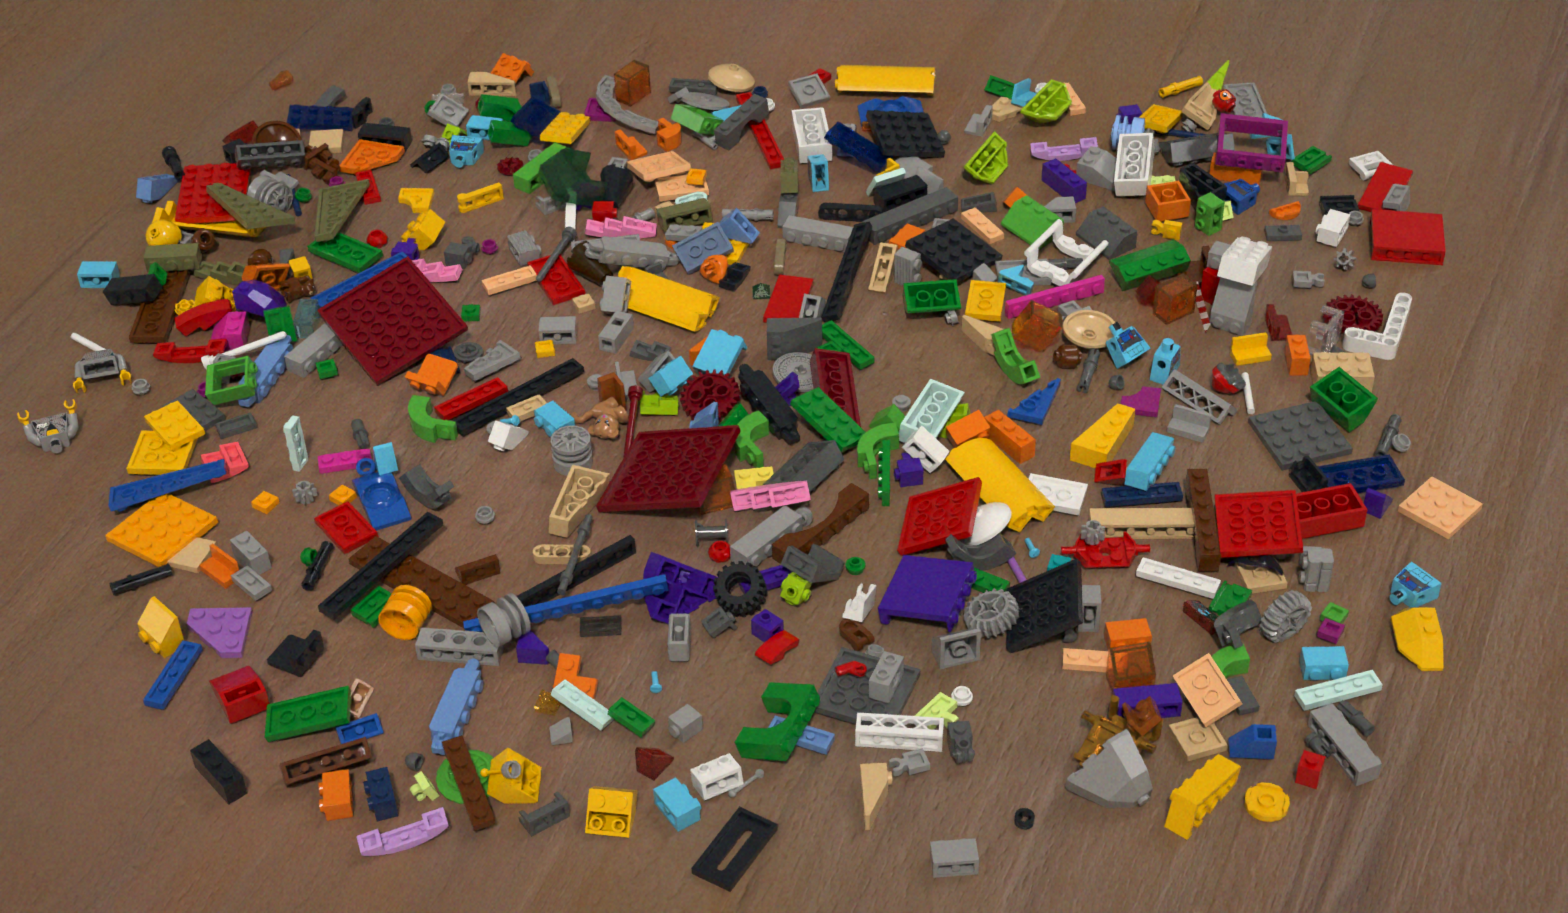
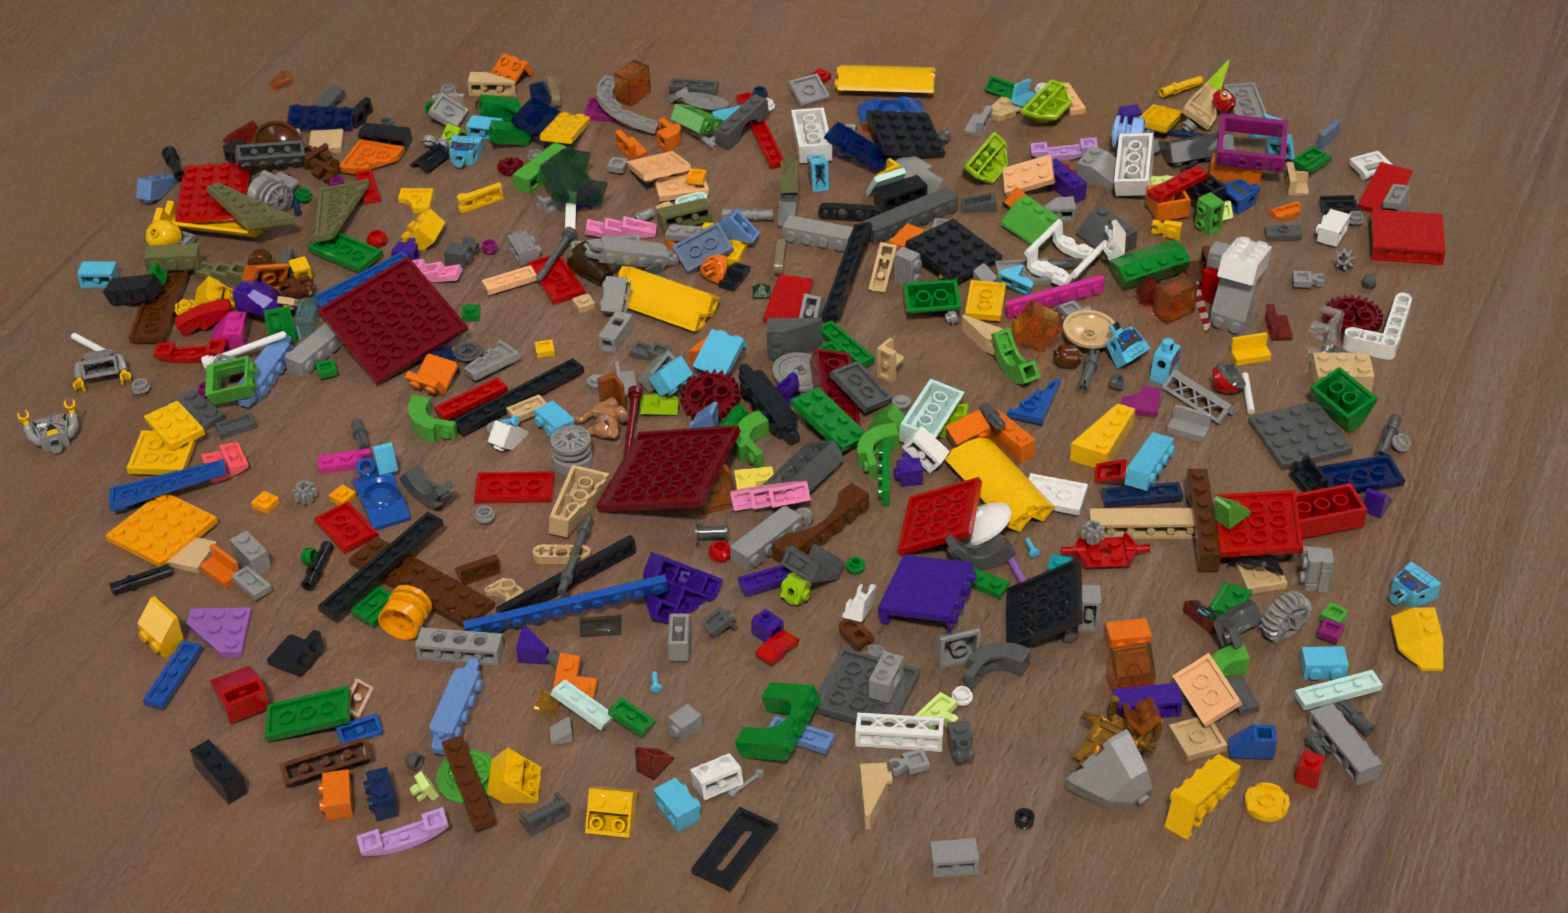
reddish brown head [190,229,215,254] -> none
light aqua plate [283,415,309,472] -> none
light grey wheel [477,593,531,648] -> none
light grey hinge [480,760,521,779] -> none
light grey brick [539,316,577,344] -> none
red brick [592,201,618,223] -> none
black cone [600,164,633,209] -> none
tan dish [708,63,755,92] -> none
black tyre [713,561,767,617] -> none
red arm [835,661,867,677] -> none
light nougat plate [961,208,1004,244] -> none
light grey gear [963,588,1019,639] -> none
light nougat plate [1062,648,1127,674] -> none
white plate [1136,557,1221,599] -> none
orange brick [1284,334,1311,376] -> none
light nougat plate [1398,477,1483,539] -> none
none -> tan plate [277,296,308,312]
none -> red tile [474,471,555,504]
none -> tan piece [485,578,524,601]
none -> dark grey plate [830,361,893,413]
none -> tan panel [877,338,904,383]
none -> dark grey arch [963,642,1031,692]
none -> dark grey axle [979,402,1006,431]
none -> light nougat plate [1003,155,1055,196]
none -> white hinge [1103,219,1126,260]
none -> red plate [1147,165,1208,204]
none -> bright green slope [1214,496,1252,529]
none -> sand blue tile [1317,120,1341,150]

